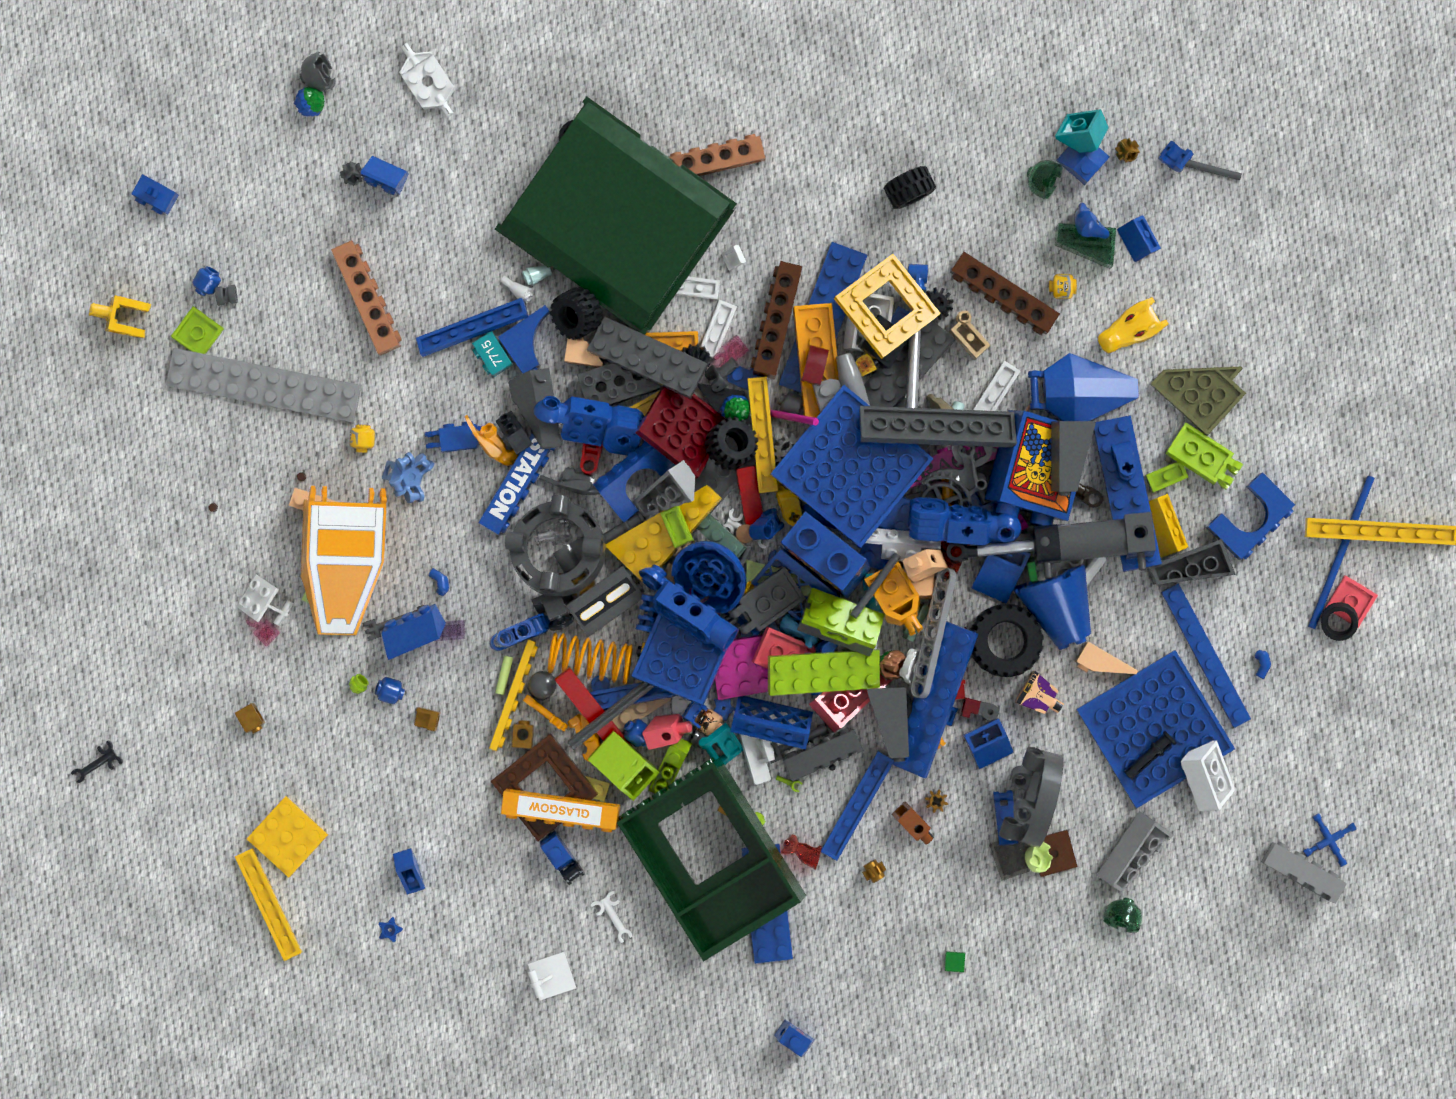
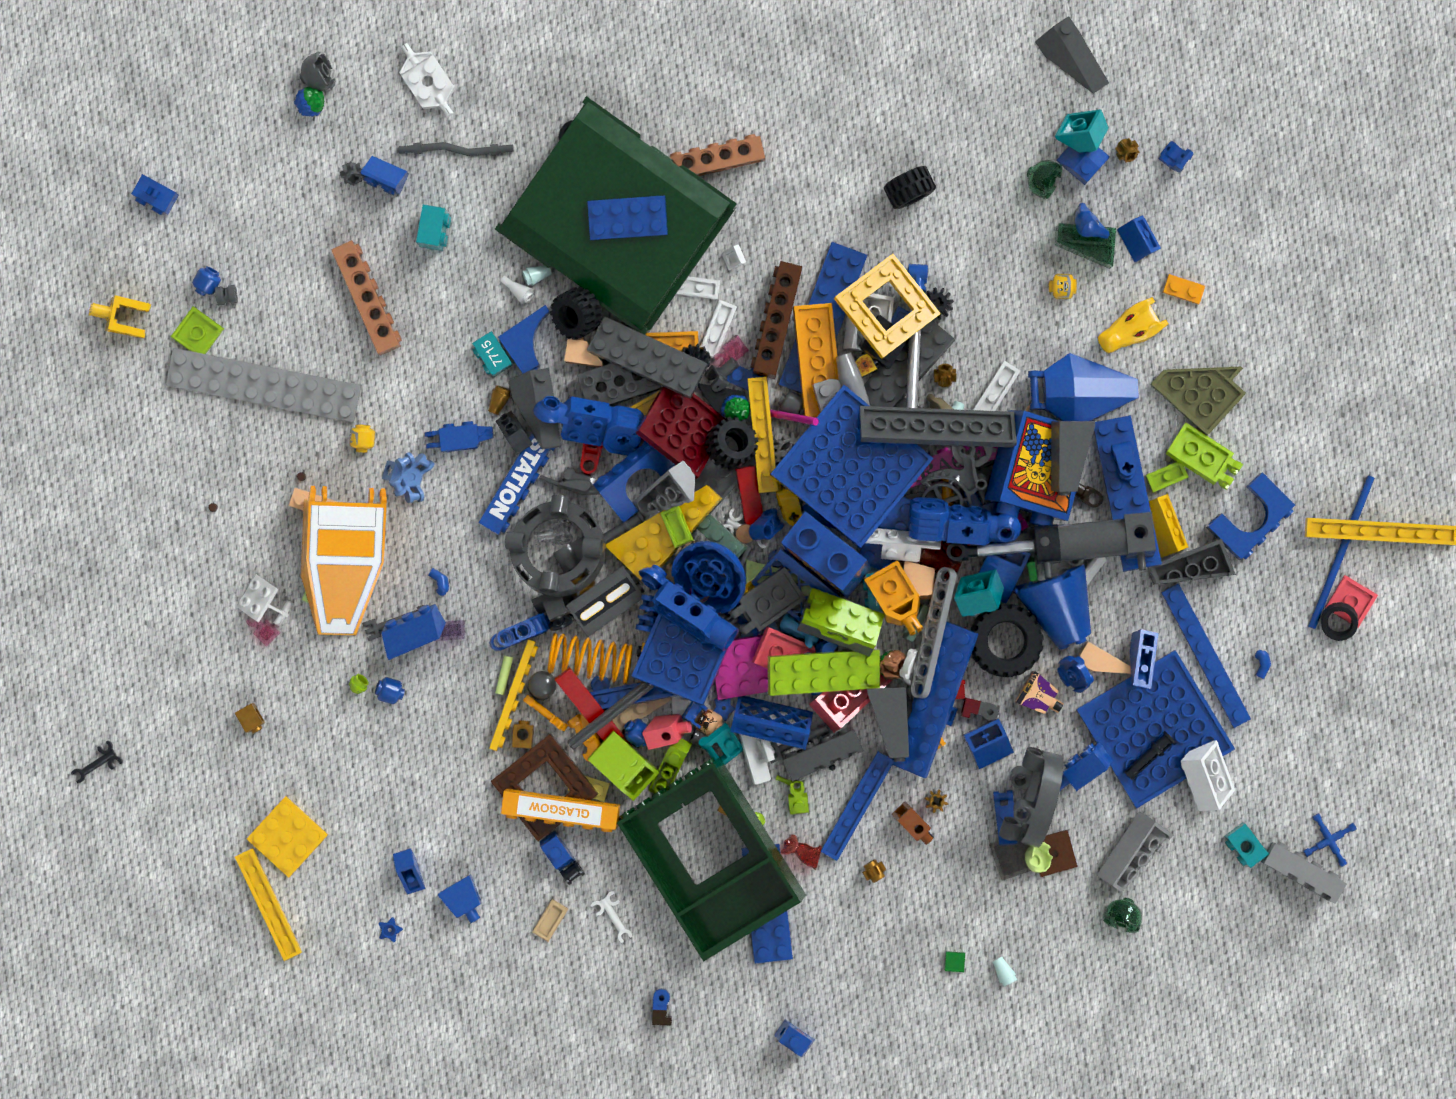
pearl gold panel [414,707,441,731] -> none
blue plate [416,298,529,357] -> none
light orange animal [465,415,518,466] -> none
white plate [528,951,576,1000] -> none
dark red slope [801,345,829,386] -> none
dark grey bar [850,553,900,619] -> none
light nougat torso [902,549,947,582] -> none
tan hinge [949,310,991,360] -> none
reddish brown brick [950,252,1060,335] -> none
dark grey bar [1185,160,1242,181] -> none
none -> dark grey bar [398,142,514,156]
none -> teal brick [416,204,452,251]
none -> blue torso [438,874,482,924]
none -> pearl gold cone [488,385,510,415]
none -> tan tile [532,899,568,942]
none -> blue plate [587,196,668,240]
none -> leg [652,988,672,1026]
none -> lime plate [788,781,809,815]
none -> pearl gold gear [933,364,957,387]
none -> teal brick [954,569,1004,617]
none -> light aqua cone [992,957,1017,987]
none -> dark grey wedge [1035,16,1109,94]
none -> blue plate [1057,656,1094,693]
none -> blue brick [1060,742,1113,791]
none -> blue slope [1129,629,1159,690]
none -> light orange plate [1162,274,1205,305]
none -> teal brick [1224,822,1269,868]

